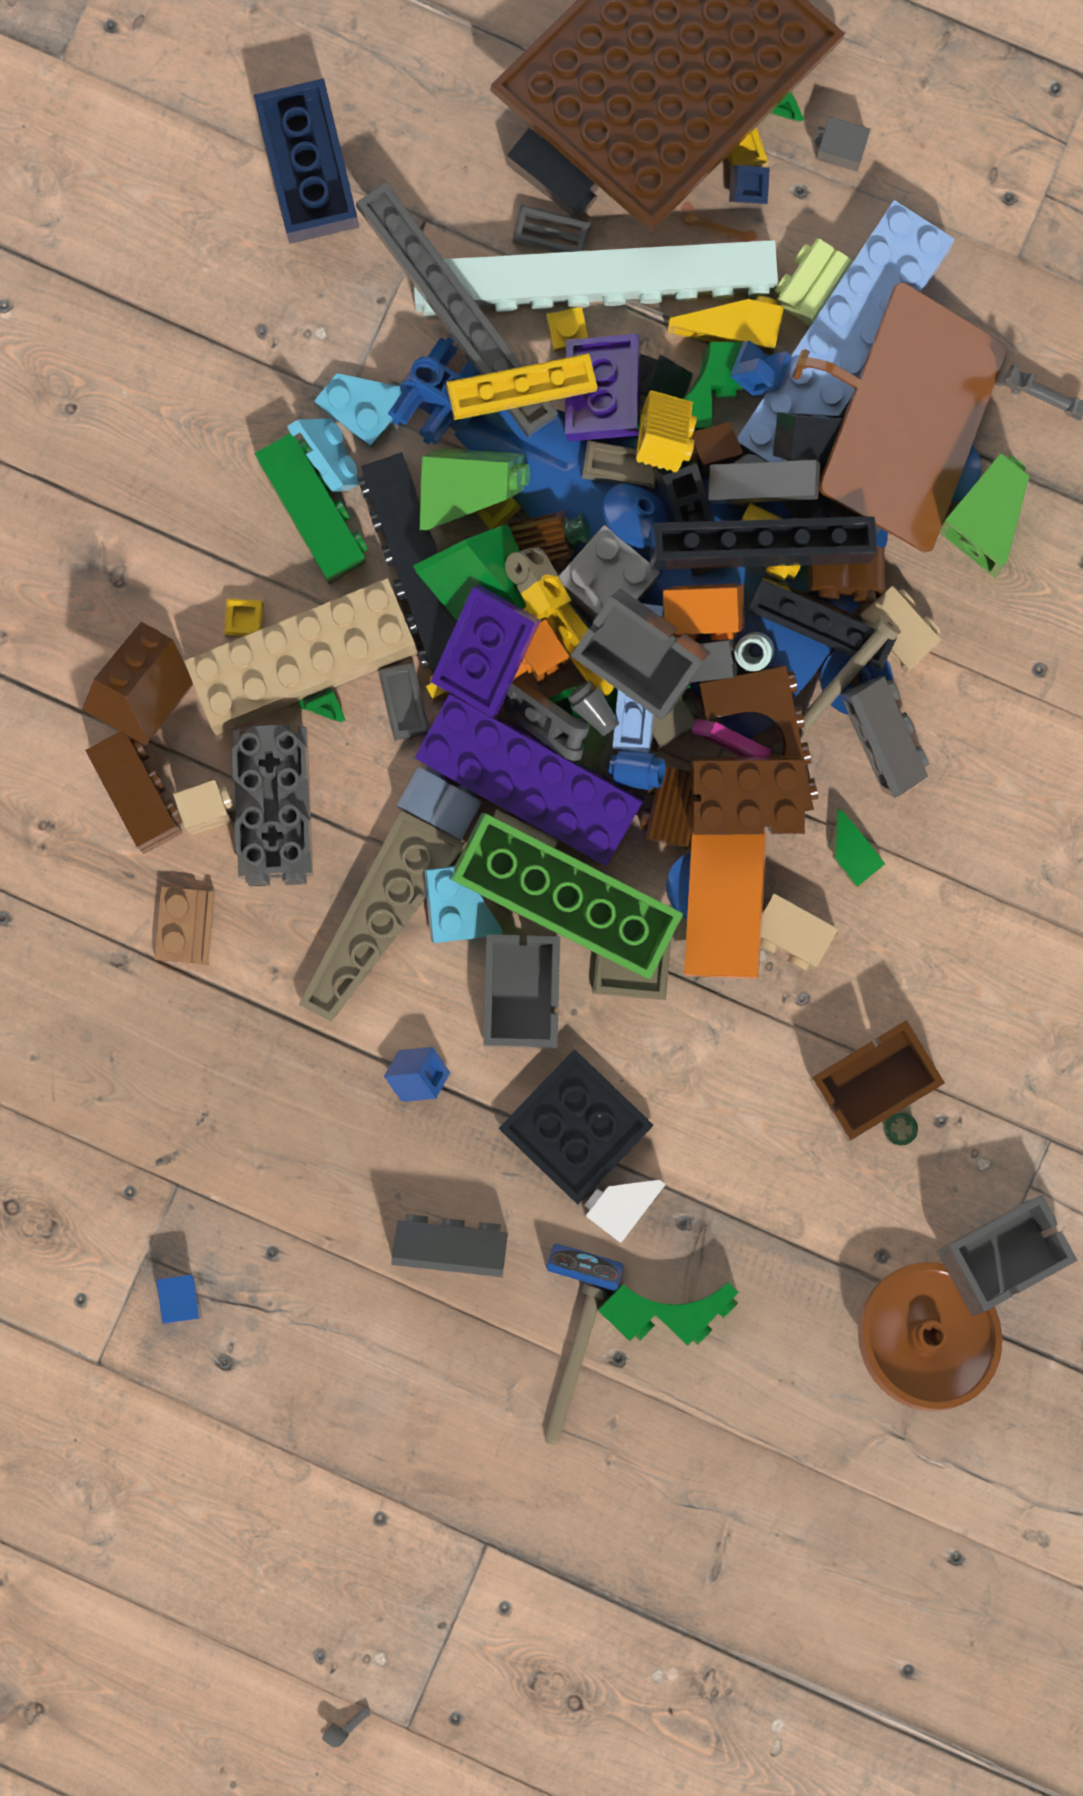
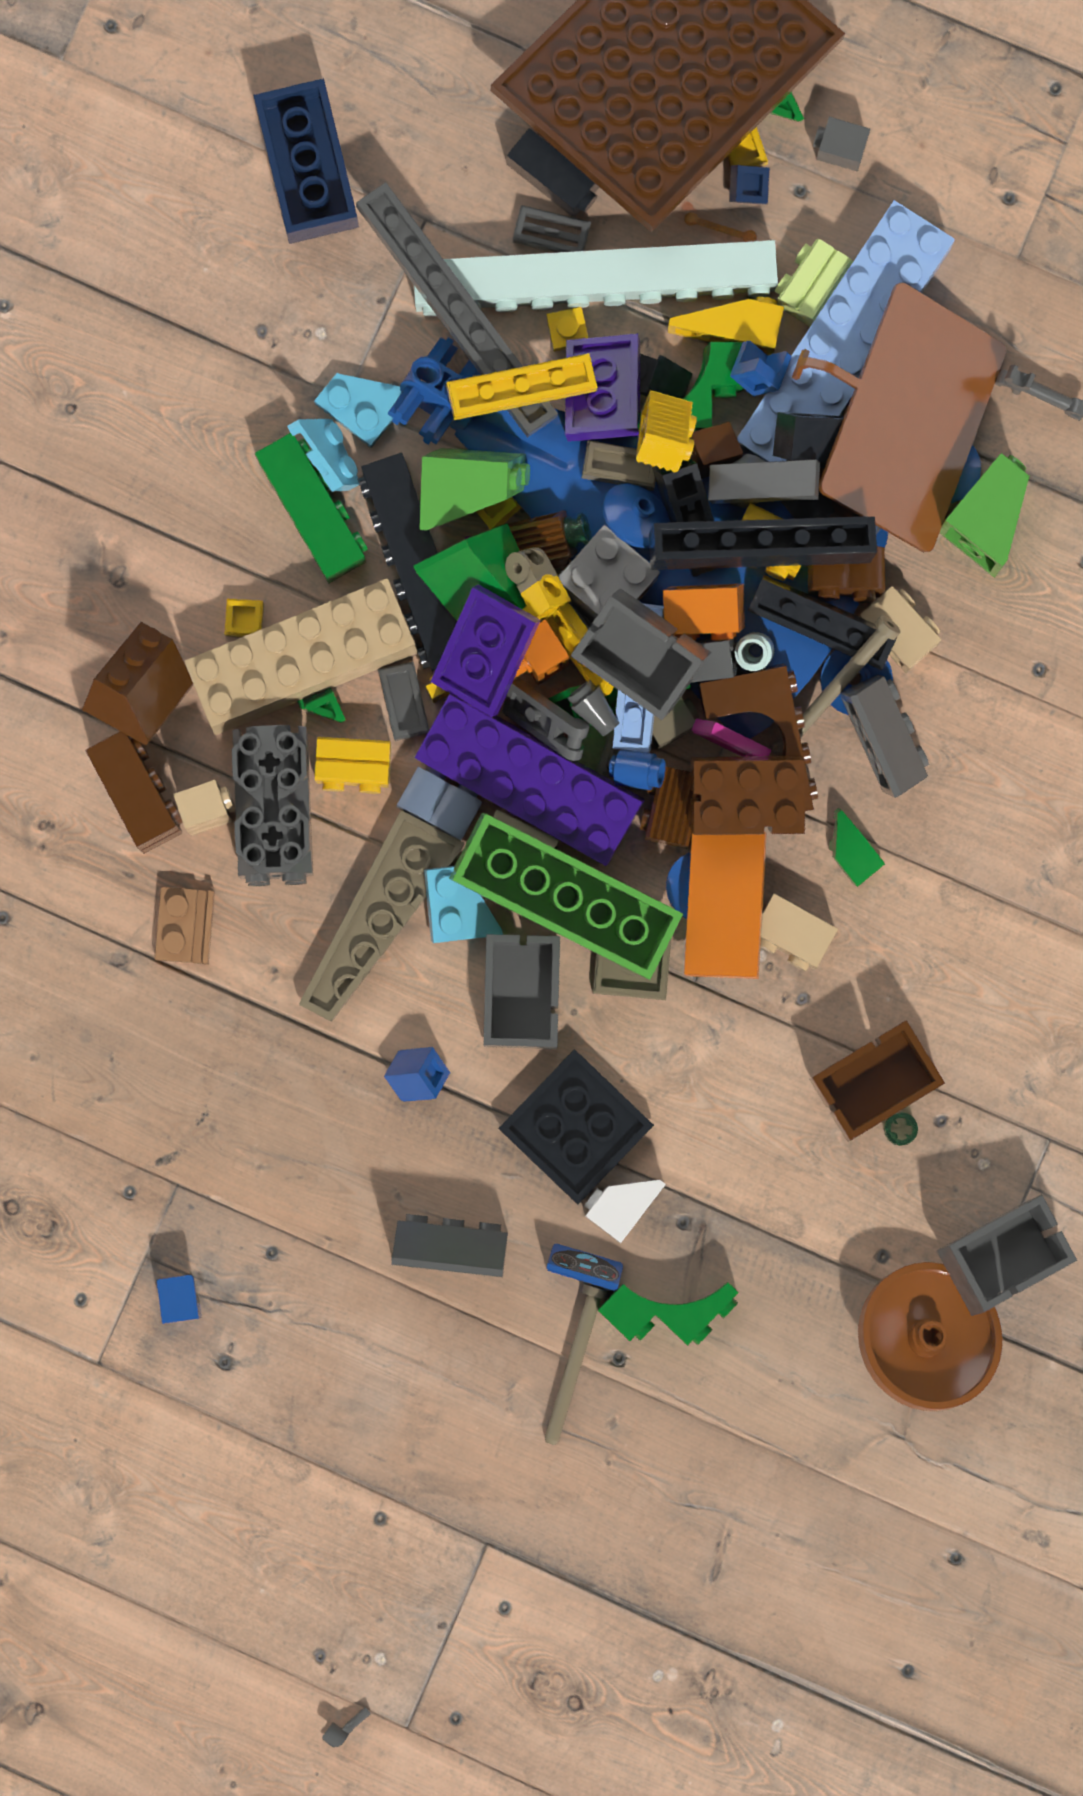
none -> yellow brick [315,737,392,794]

